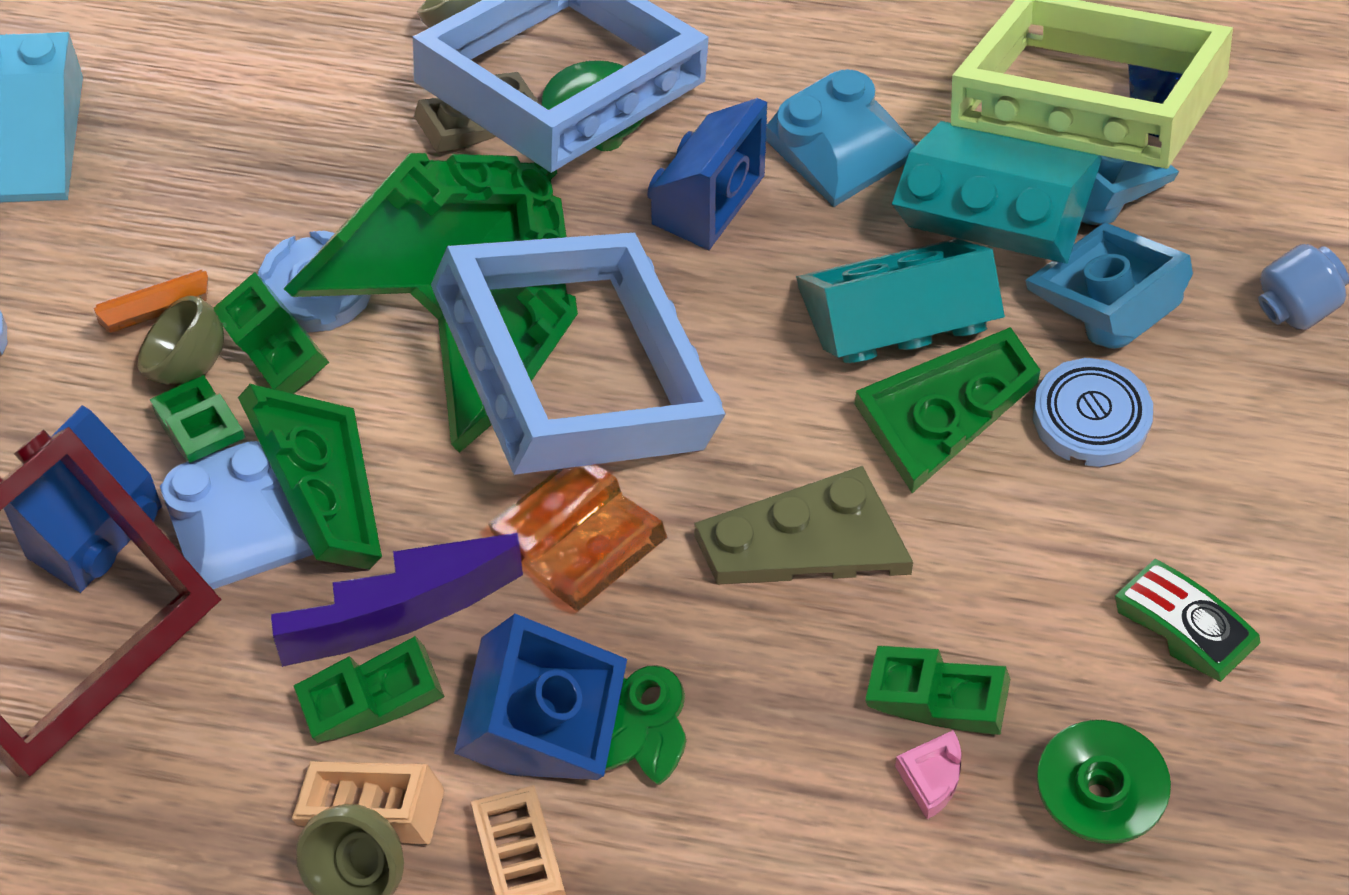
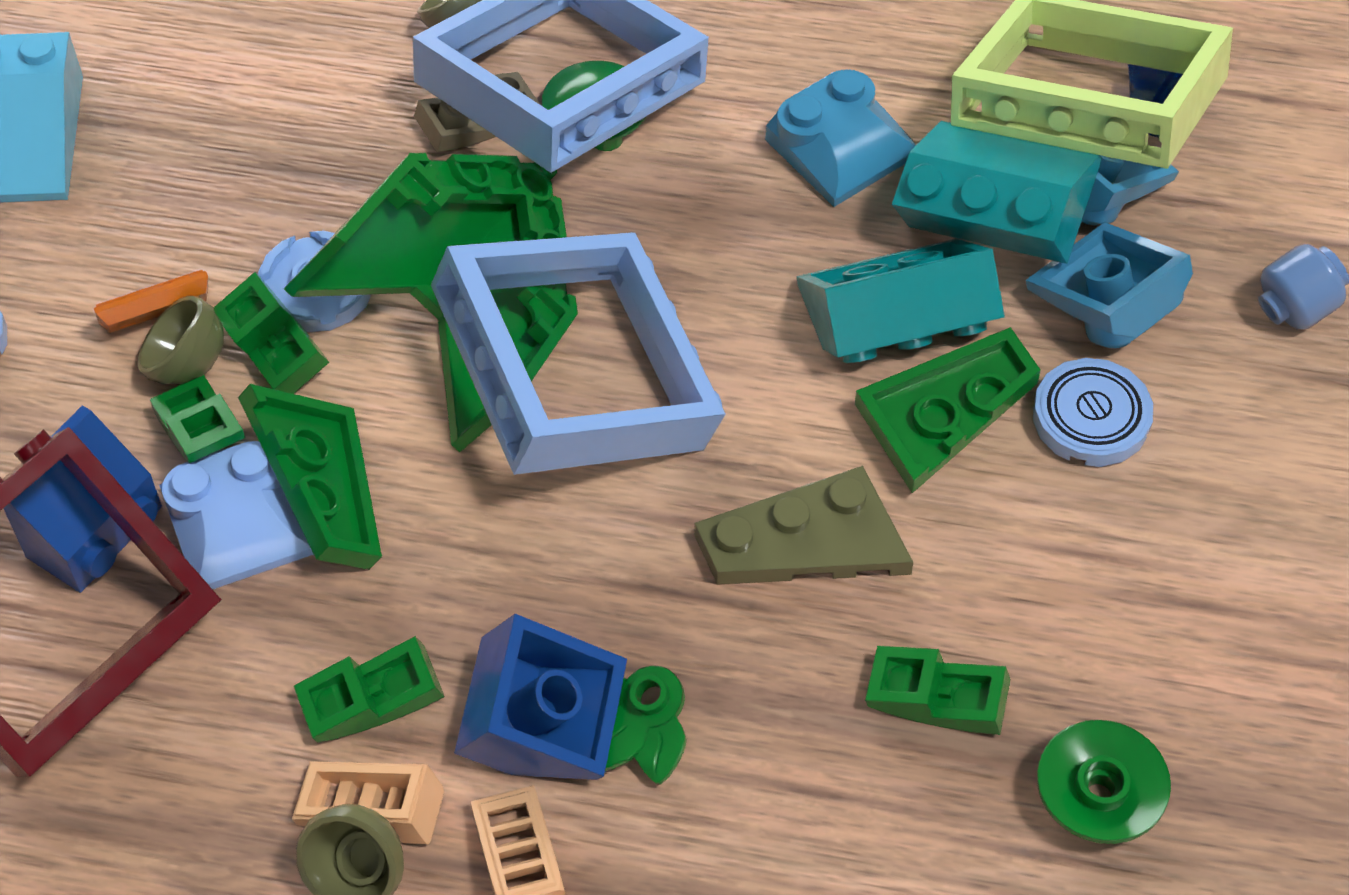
dark purple slope [271,533,523,667] -> none
clear orange slope [488,464,668,612] -> none
blue slope [647,98,767,251] -> none
bright pink tile [895,730,961,819] -> none
slope [1115,559,1261,682] -> none

